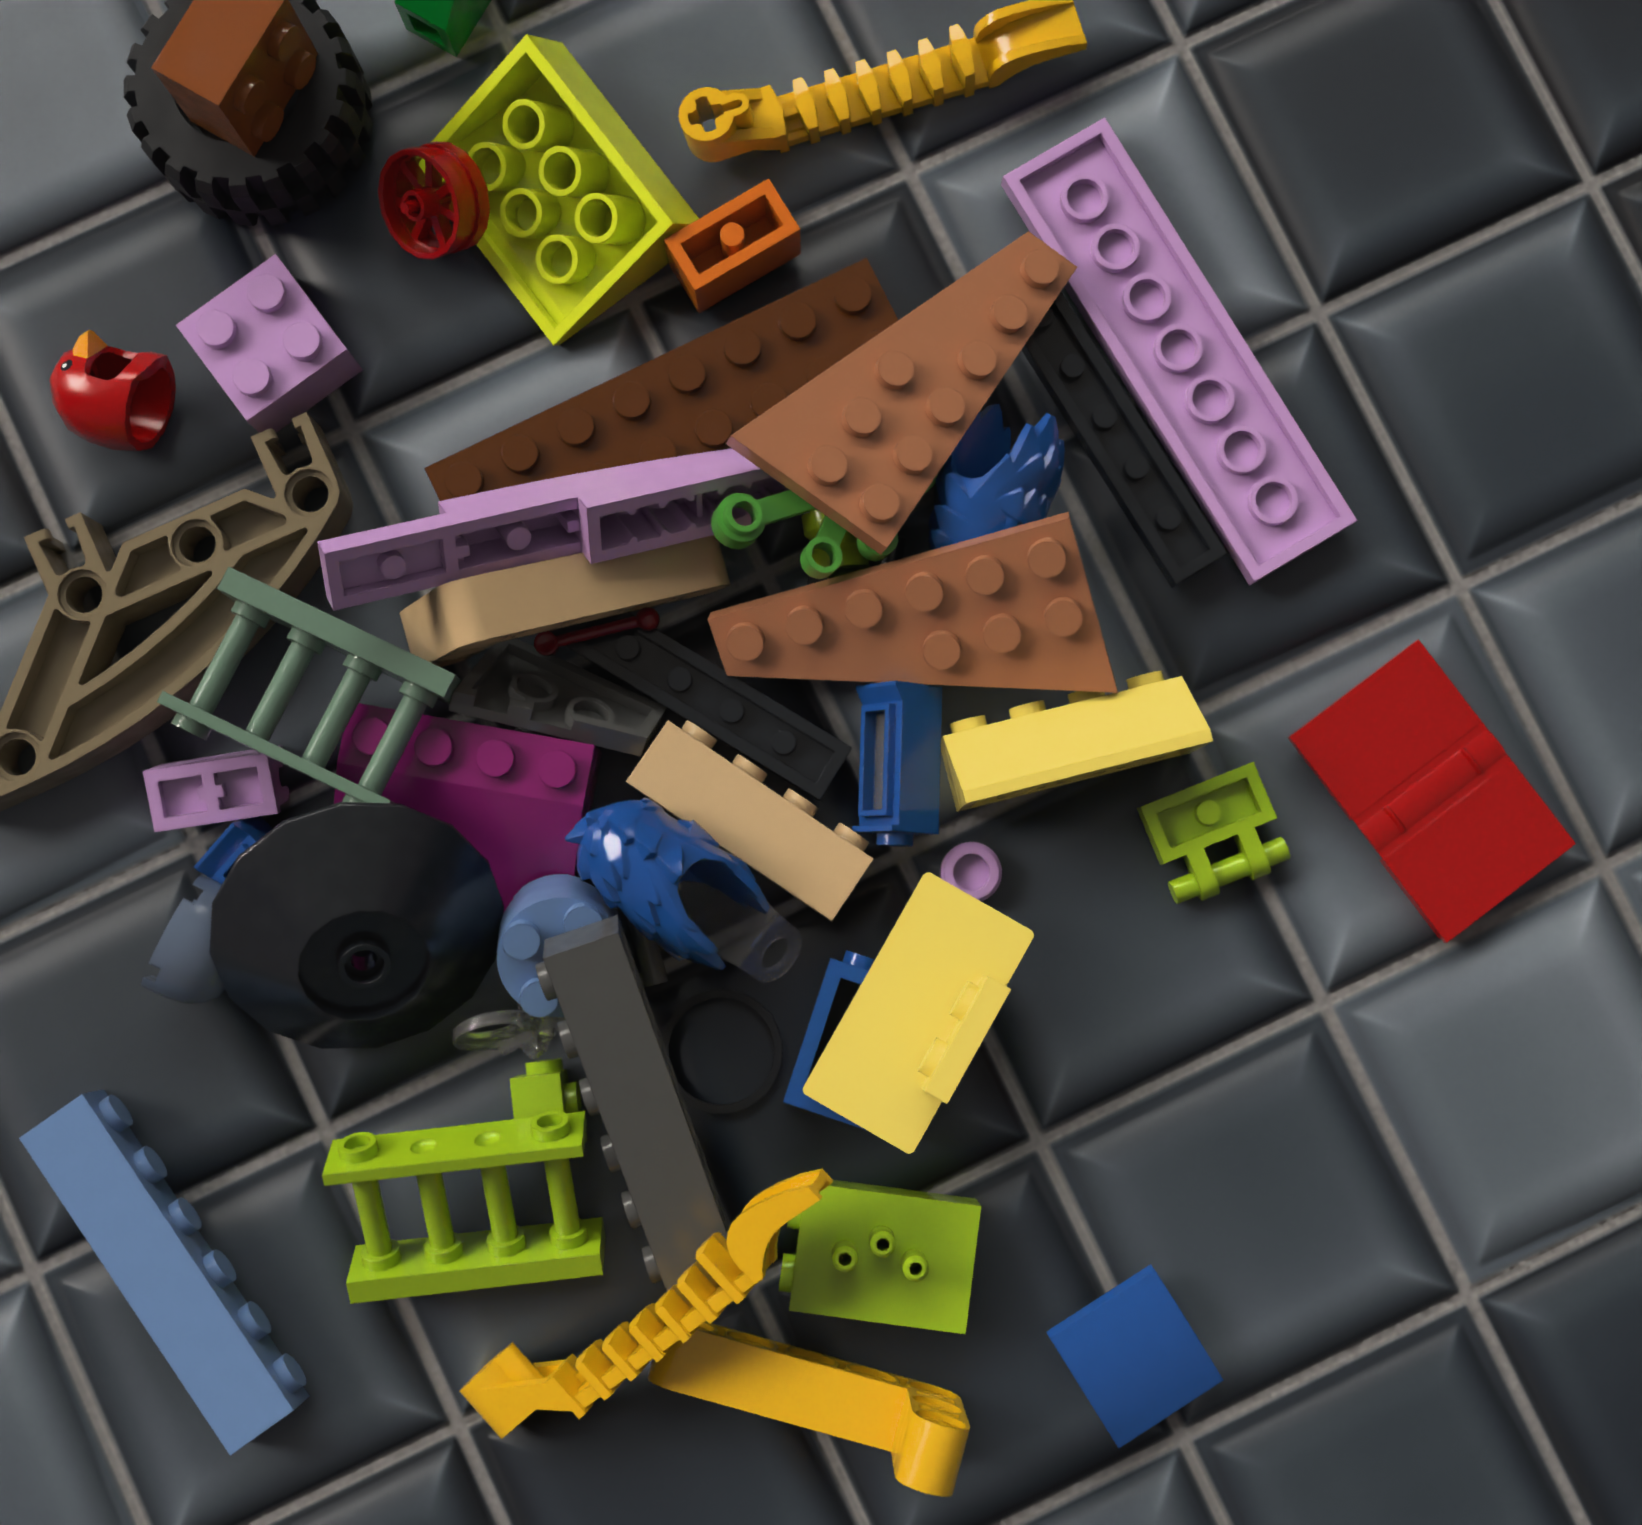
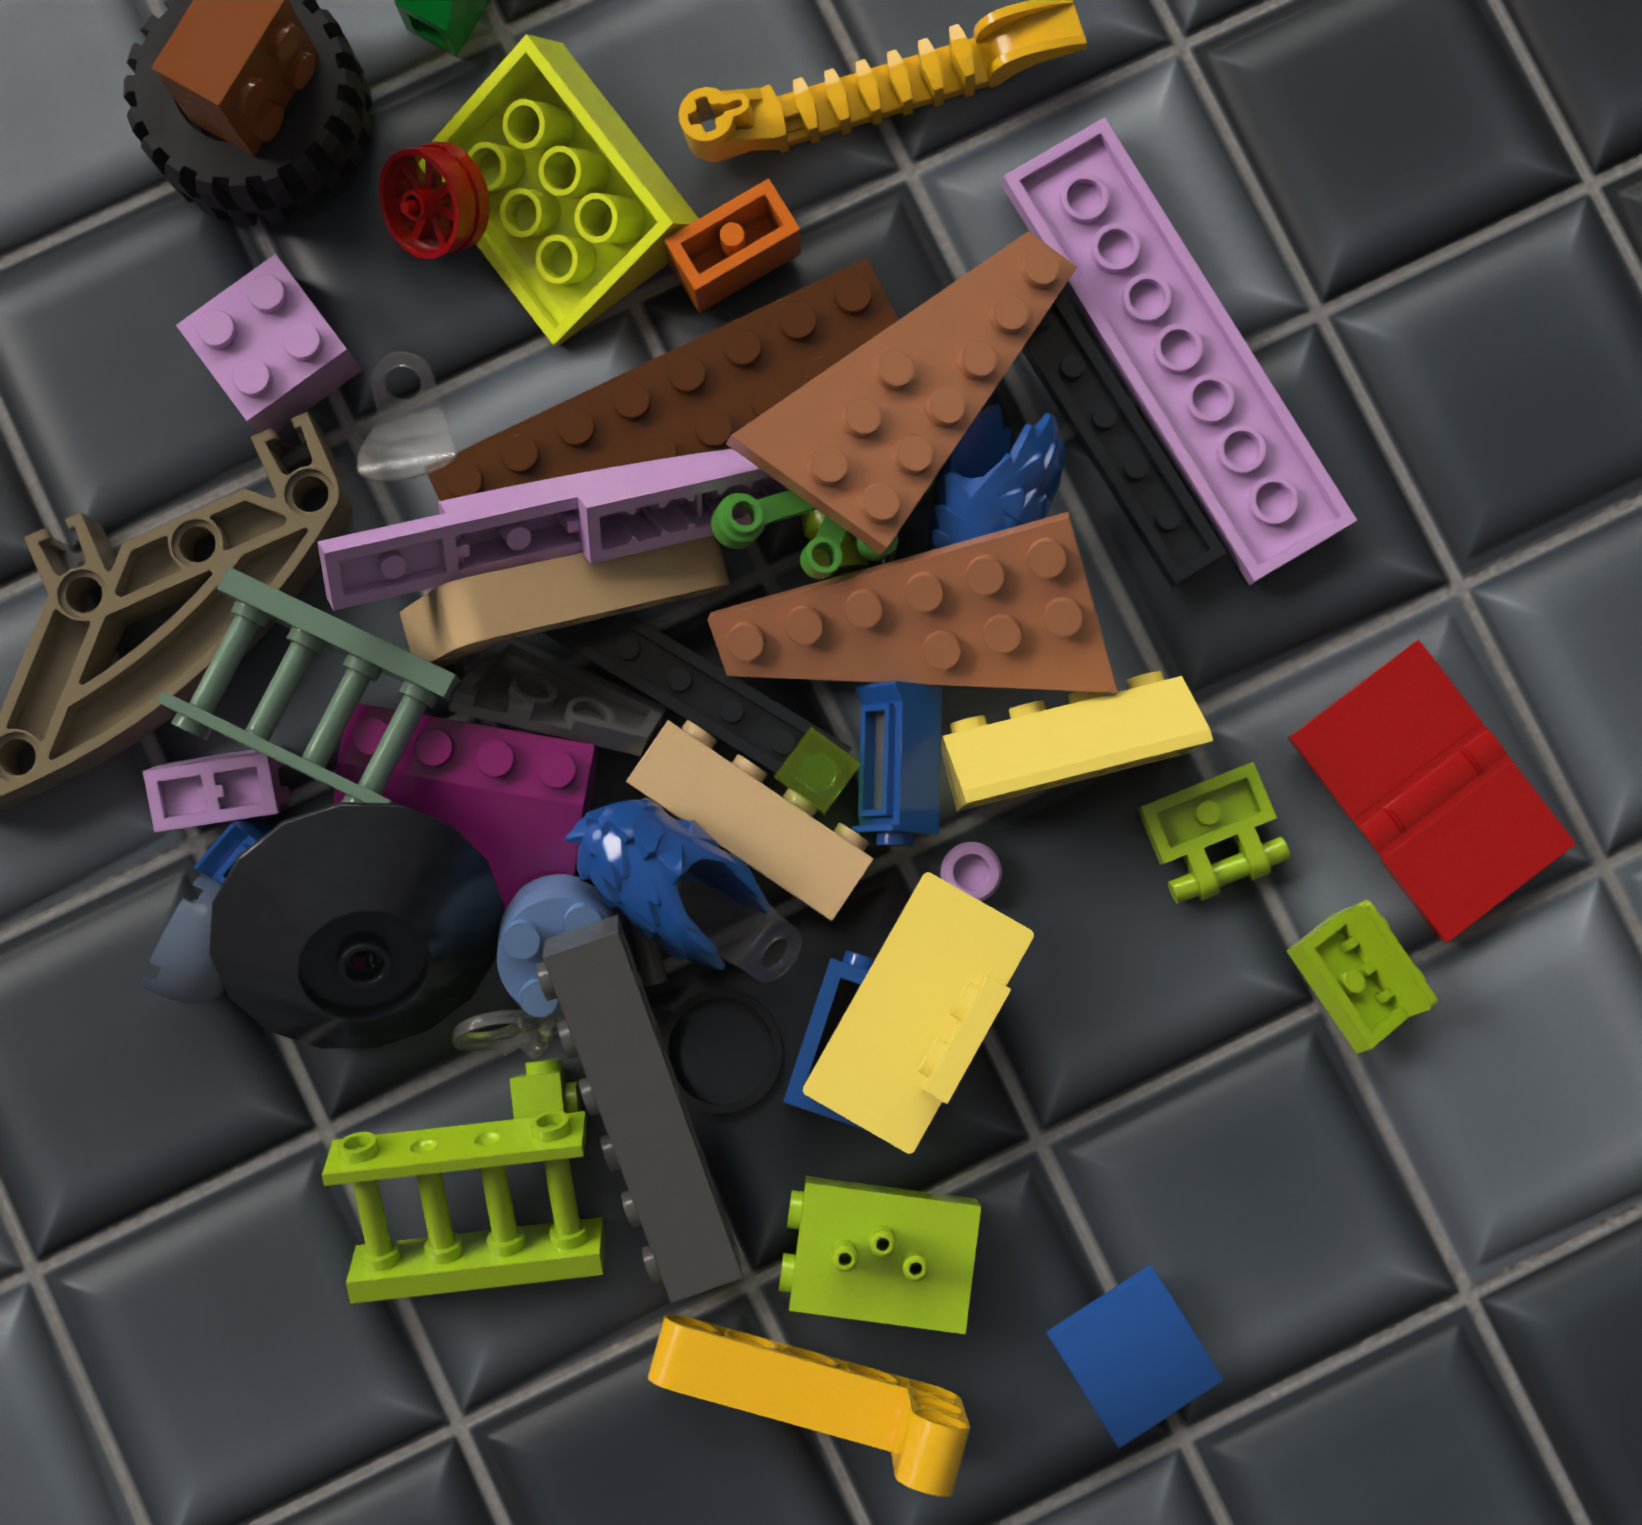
medium blue brick [19,1090,310,1456] -> none
red piece [49,330,176,451] -> none
yellow piece [459,1168,833,1439] -> none
dark red hinge [534,607,660,656] -> none
none -> clear piece [357,351,457,481]
none -> clear neon green plate [774,727,861,815]
none -> lime bracket [1286,900,1438,1054]

